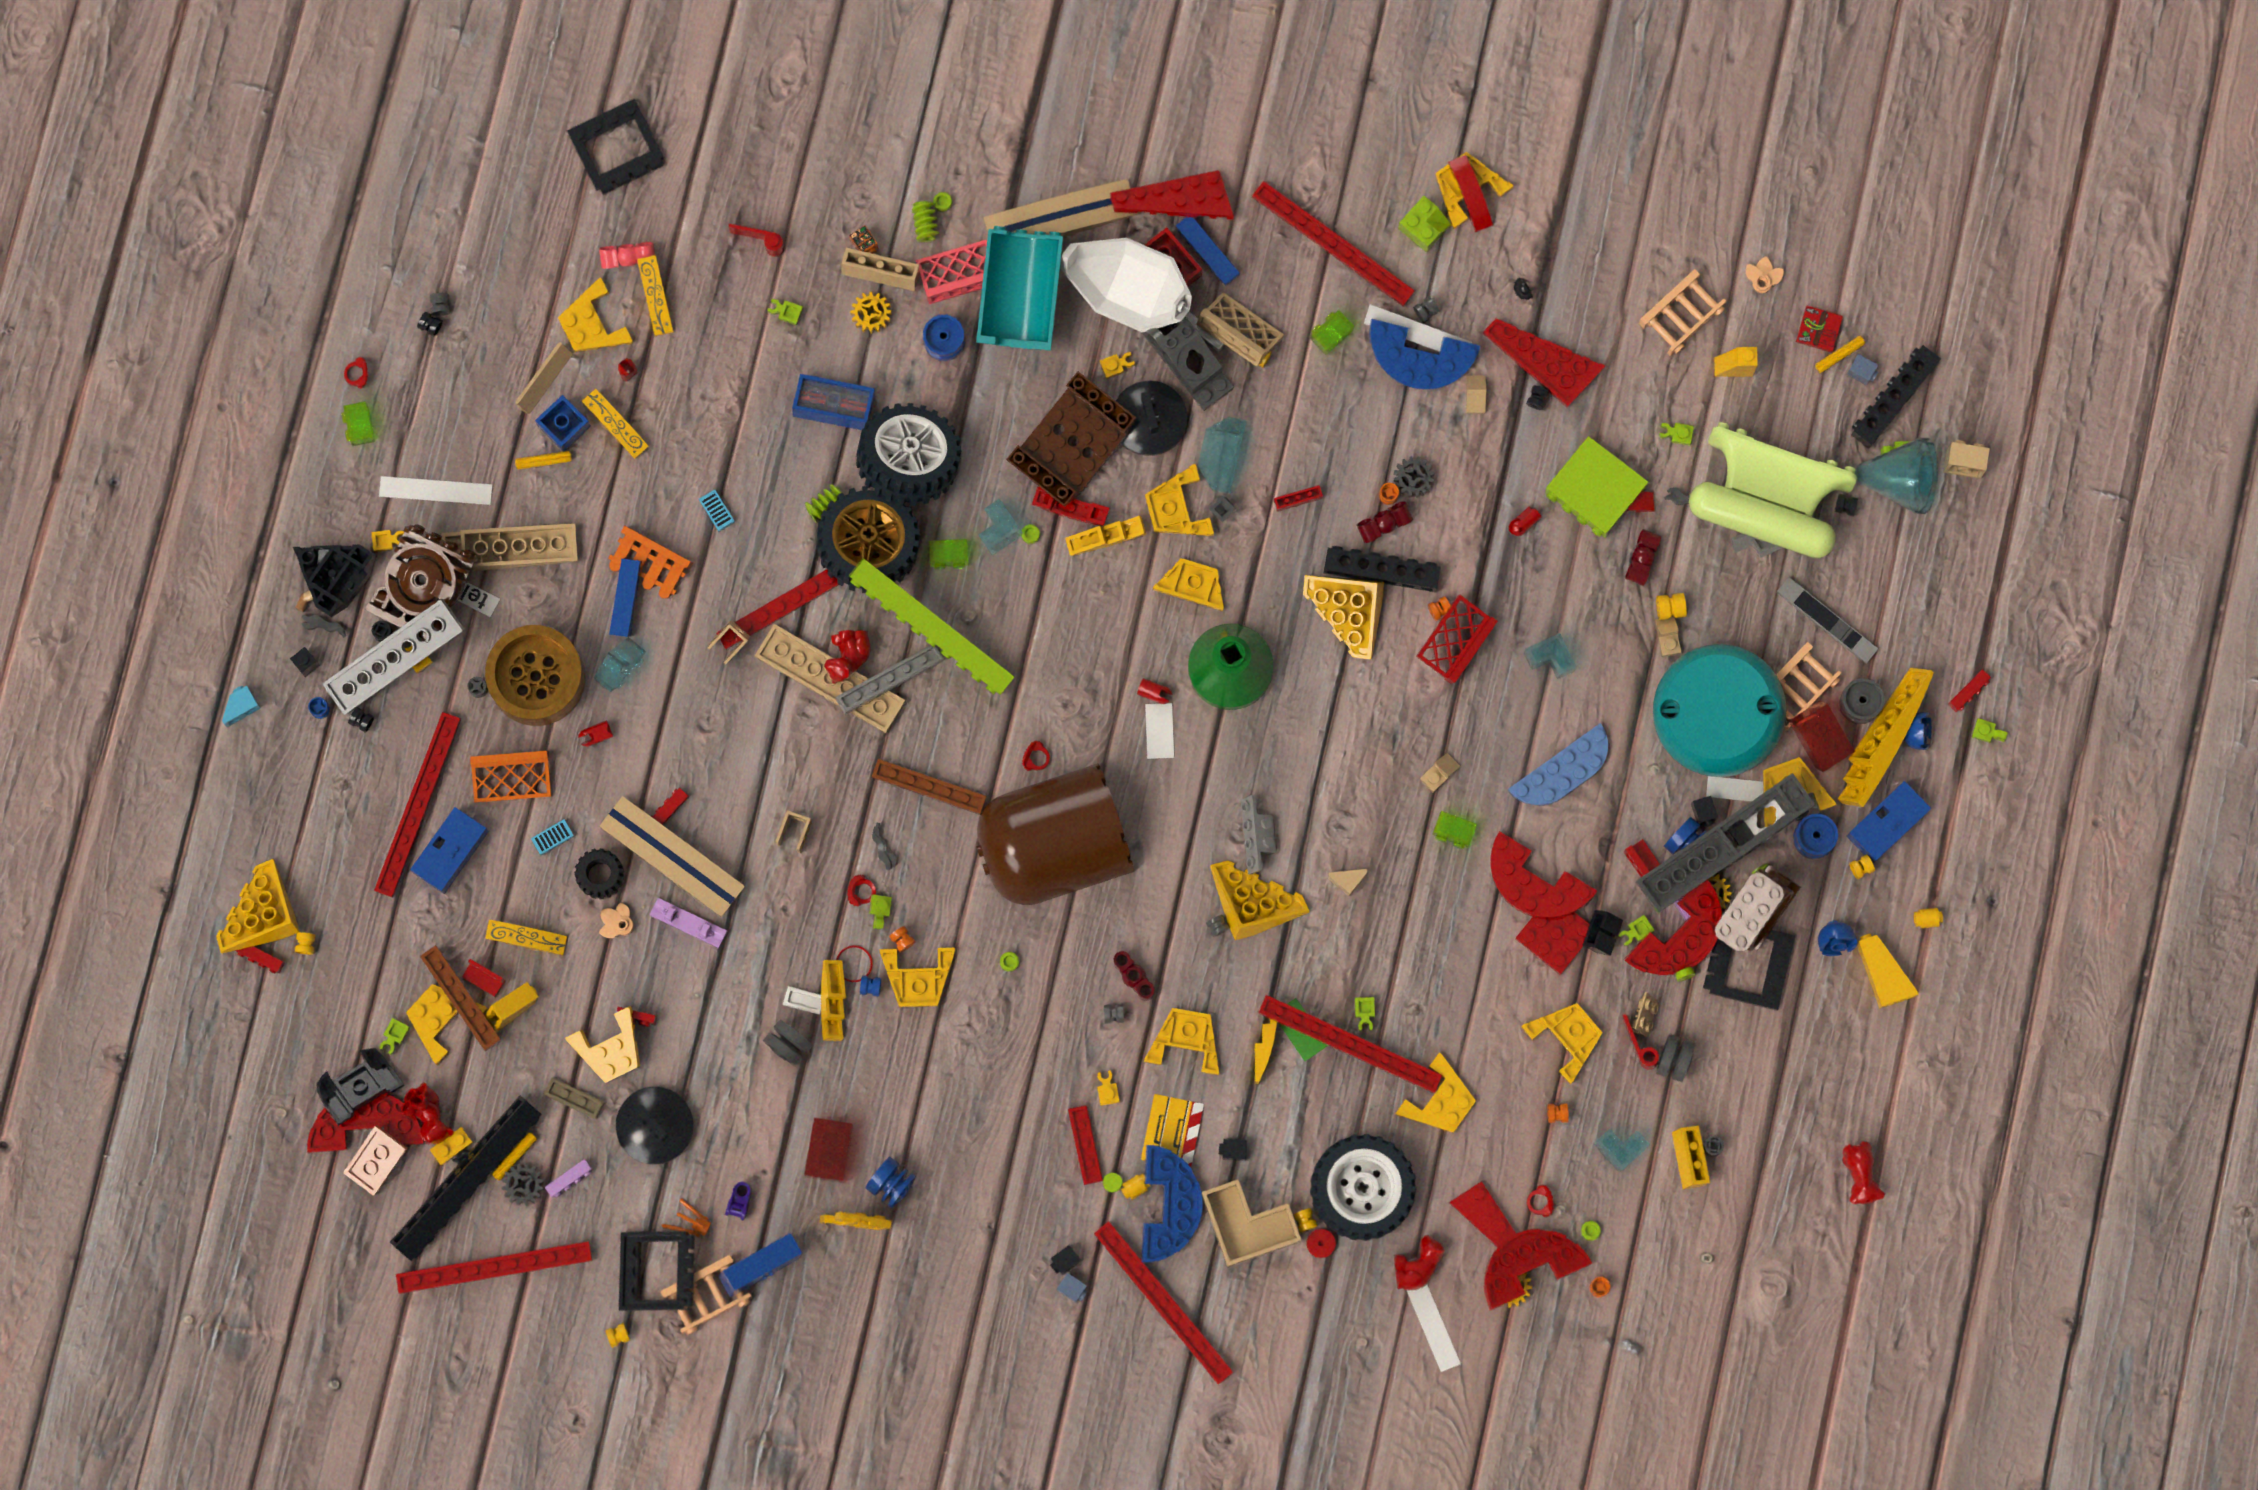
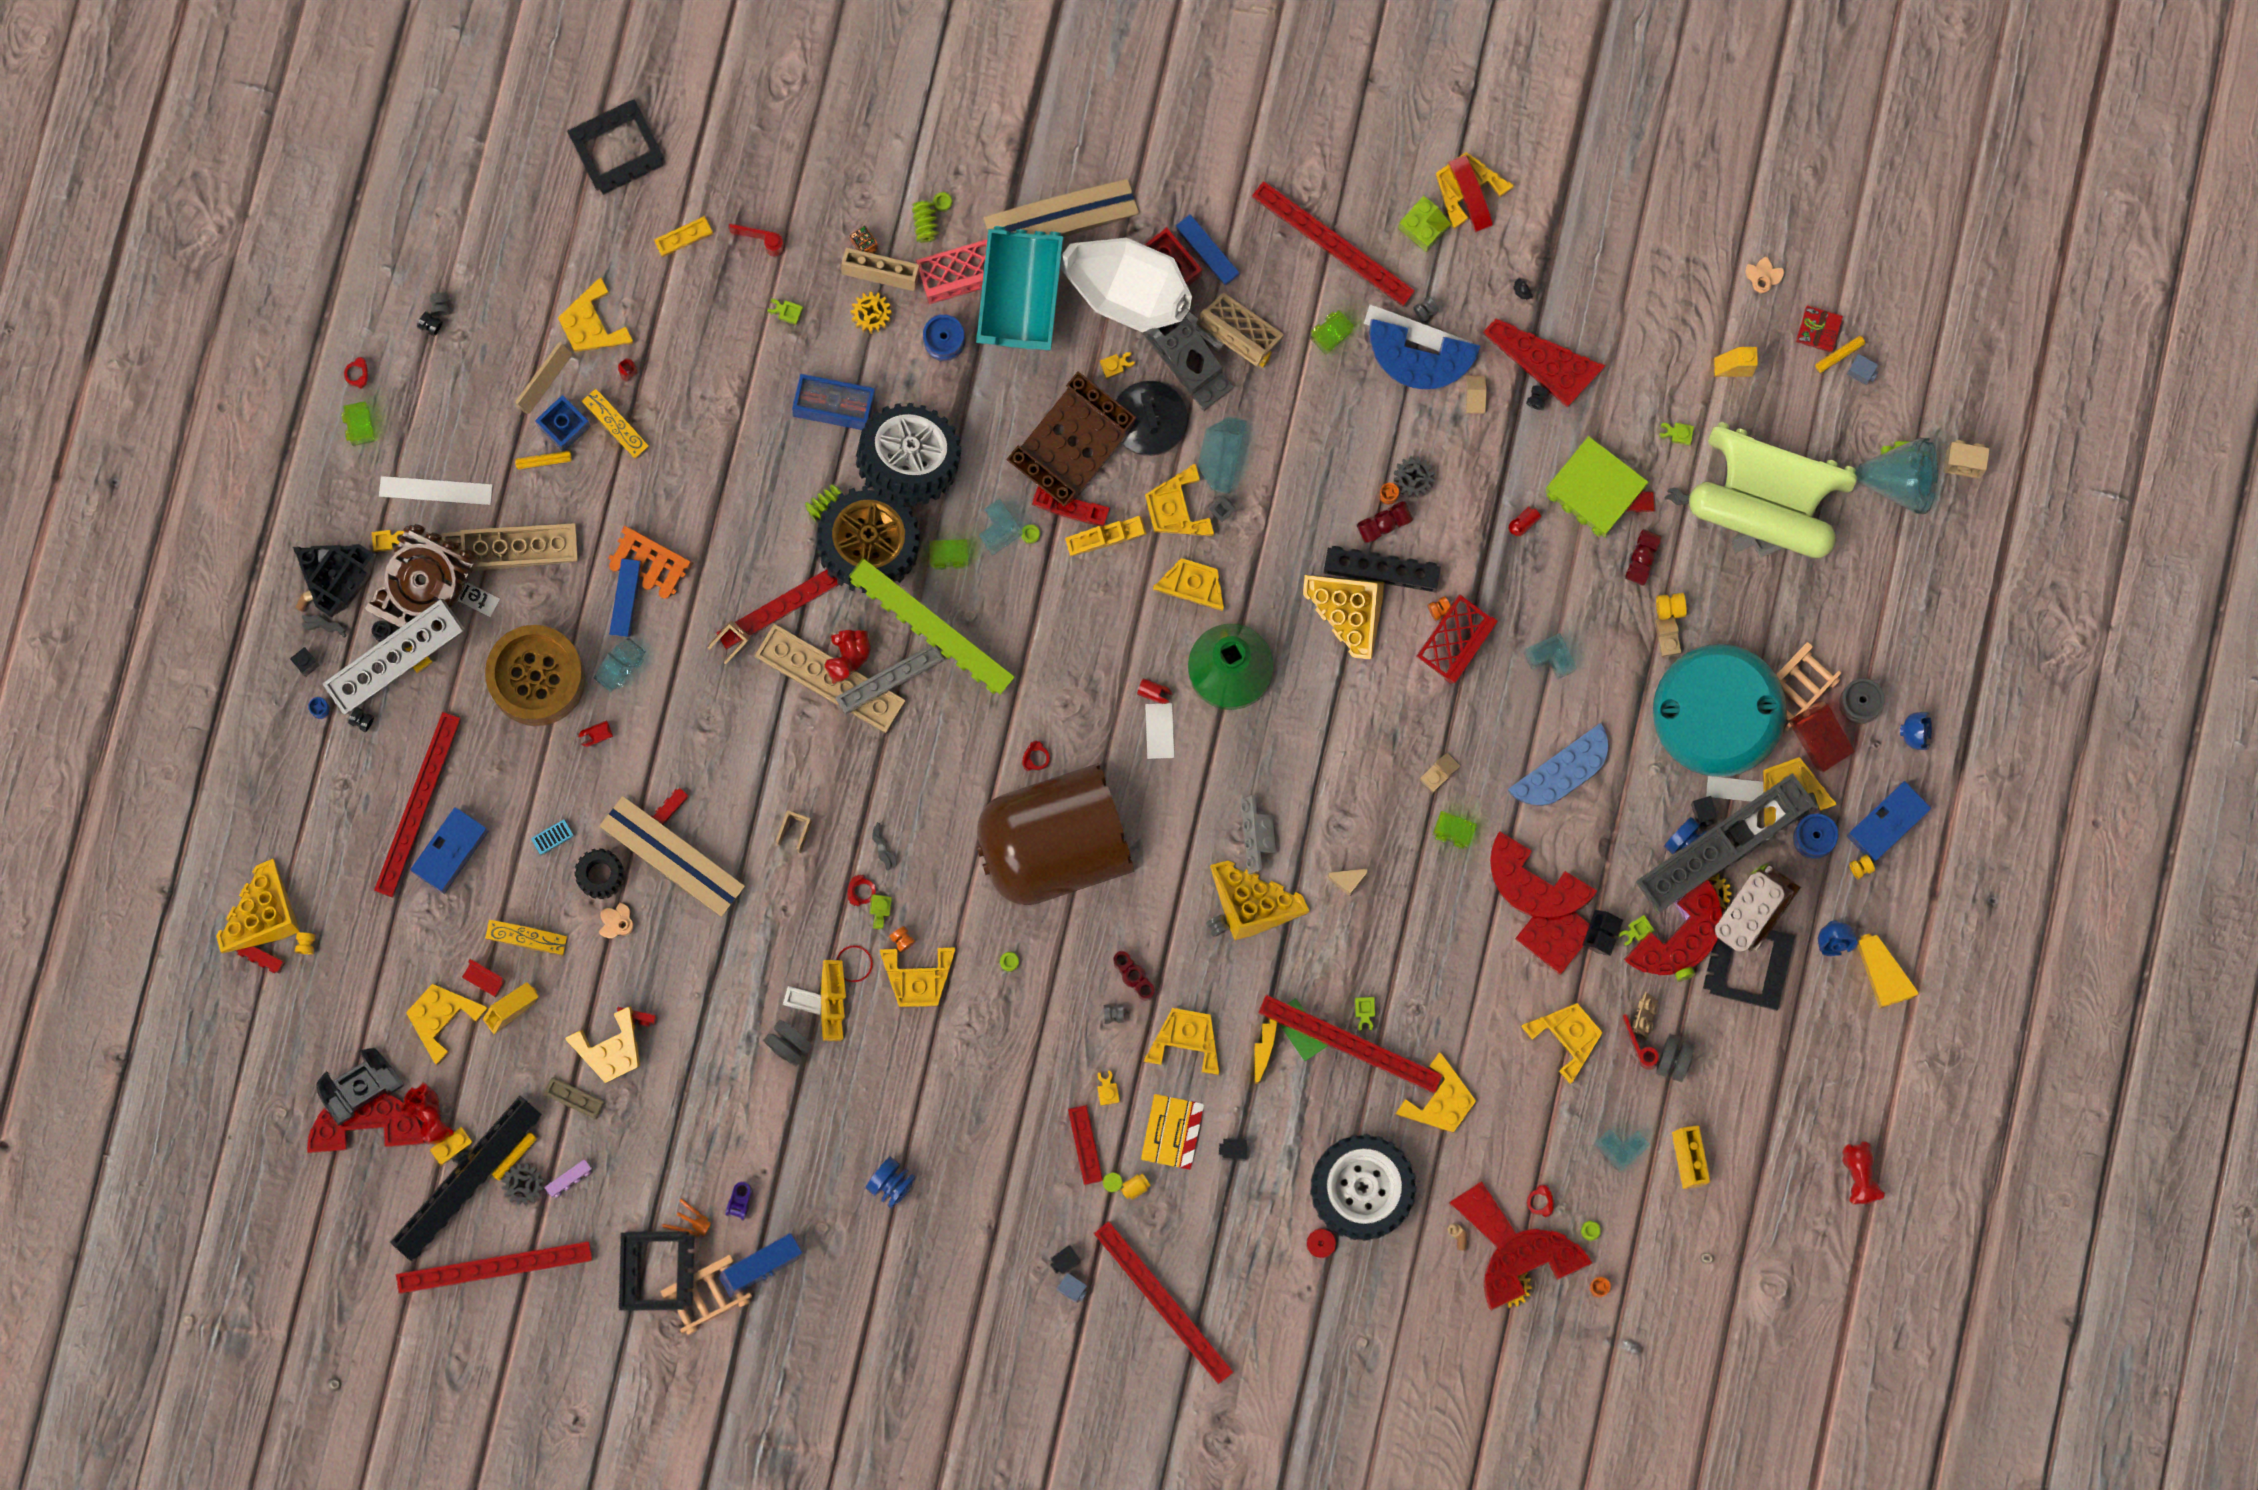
medium azure slope [222,686,261,727] -> none
plate [343,1125,408,1196] -> none
lime plate [379,1018,410,1055] -> none
dark orange plate [420,945,501,1051] -> none
dark grey wheel [467,677,488,698] -> none
orange fence [470,751,551,803] -> none
coral piece [599,242,655,269] -> none
yellow wheel [605,1323,630,1348] -> none
black bracket [616,1087,694,1165] -> none
yellow slope [637,255,673,336] -> none
lavender hinge [650,898,728,949] -> none
medium azure tile [699,489,735,532] -> none
clear red brick [804,1118,853,1183] -> none
yellow wing [819,1212,892,1230] -> none
blue wheel [860,975,882,997] -> none
dark orange plate [872,759,987,815] -> none
red wing [1110,170,1234,220] -> none
blue plate [1142,1145,1203,1262] -> none
tan piece [1201,1179,1301,1268] -> none
red piece [1274,485,1323,512] -> none
yellow wheel [1293,1208,1318,1233] -> none
red animal [1394,1235,1445,1291] -> none
white sticker [1407,1257,1461,1372] -> none
orange wheel [1547,1103,1569,1123] -> none
red panel [1624,839,1660,877] -> none
light nougat fence [1639,269,1726,356] -> none
dark grey wheel [1703,1136,1724,1157] -> none
tile [1776,577,1878,664] -> none
black wheel [1835,494,1858,516] -> none
yellow slope [1837,668,1934,807] -> none
black brick [1851,345,1941,449] -> none
yellow brick [1914,908,1943,928] -> none
red piece [1948,669,1991,712] -> none
lime plate [1971,718,2008,743] -> none
none -> yellow tile [654,216,713,258]
none -> arm [1448,1224,1467,1251]

